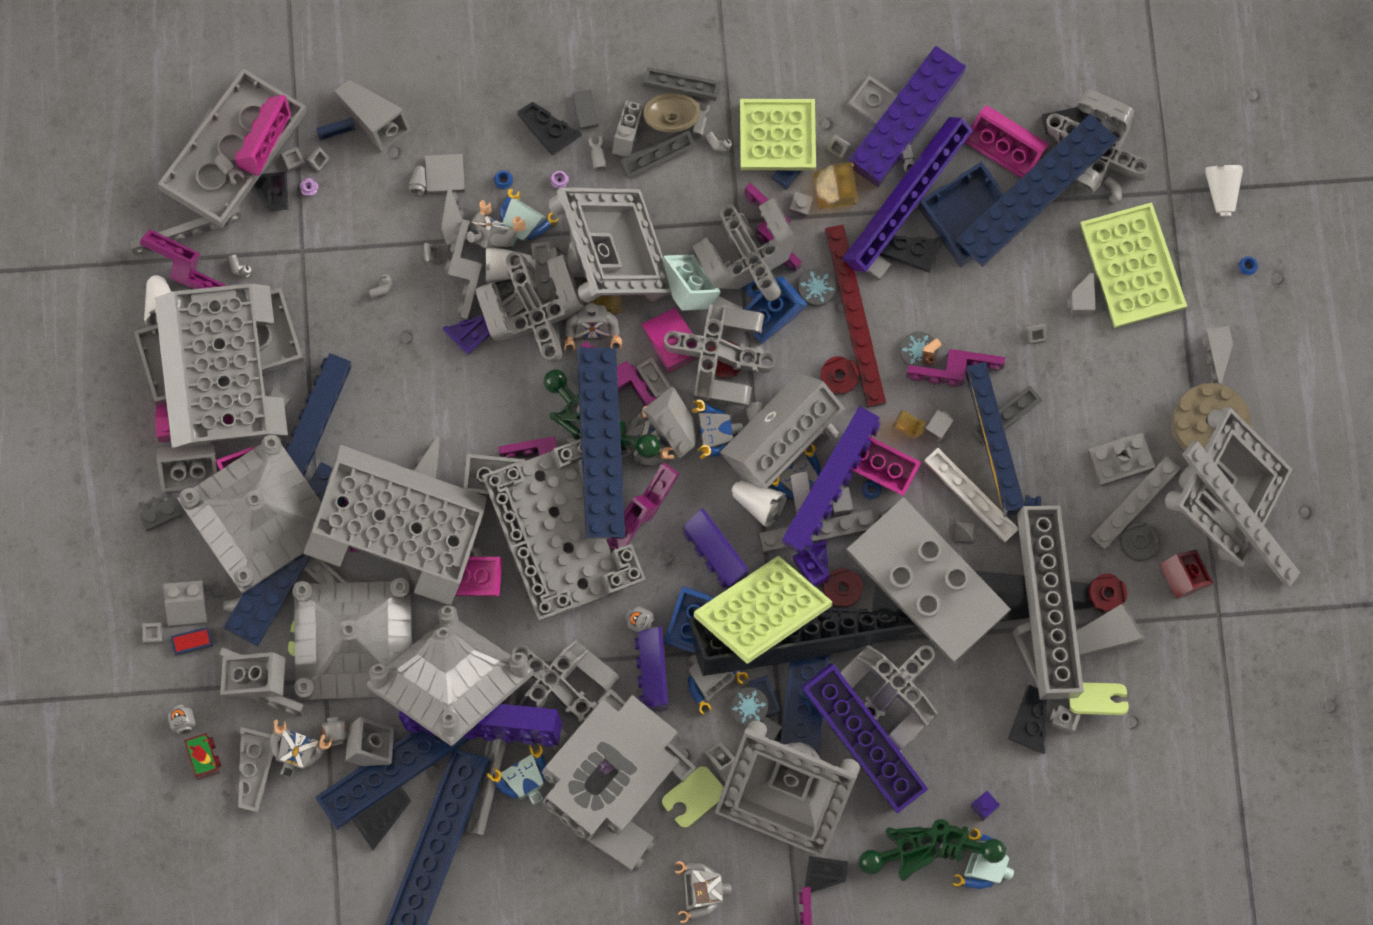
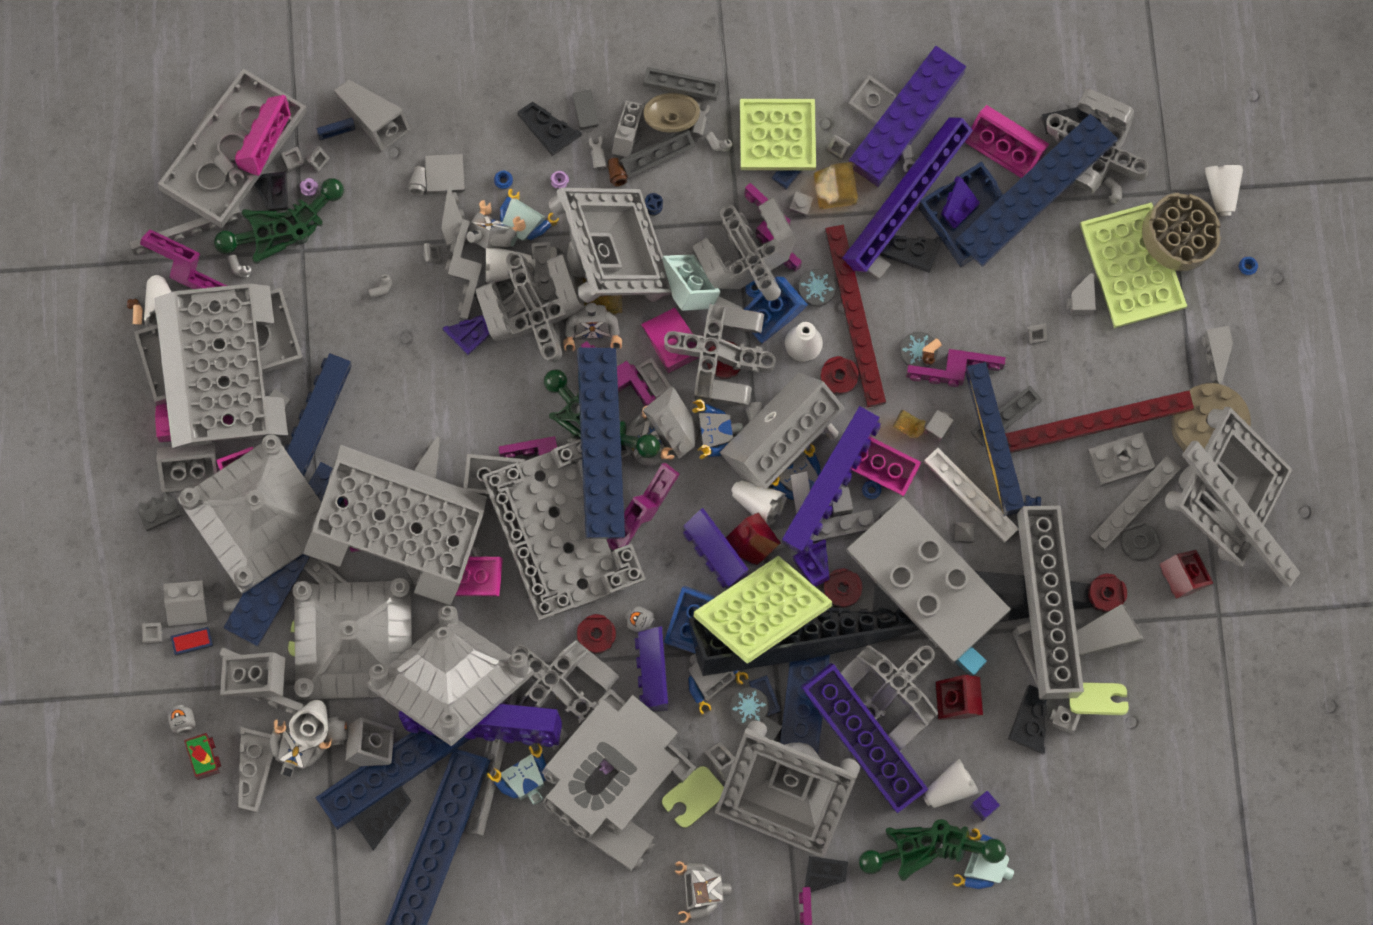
none -> light nougat arm [127,298,143,324]
none -> dark green piece [214,178,344,264]
none -> white cone [289,700,328,746]
none -> dark red plate [577,614,616,654]
none -> reddish brown cone [607,158,628,187]
none -> dark blue wheel [644,193,663,215]
none -> dark red slope [725,512,781,565]
none -> white cone [785,322,823,362]
none -> white cone [923,759,979,808]
none -> dark red slope [935,675,983,720]
none -> dark purple wing [941,176,980,229]
none -> medium azure brick [955,647,987,676]
none -> dark red plate [1005,390,1194,453]
none -> dark tan brick [1142,193,1221,271]

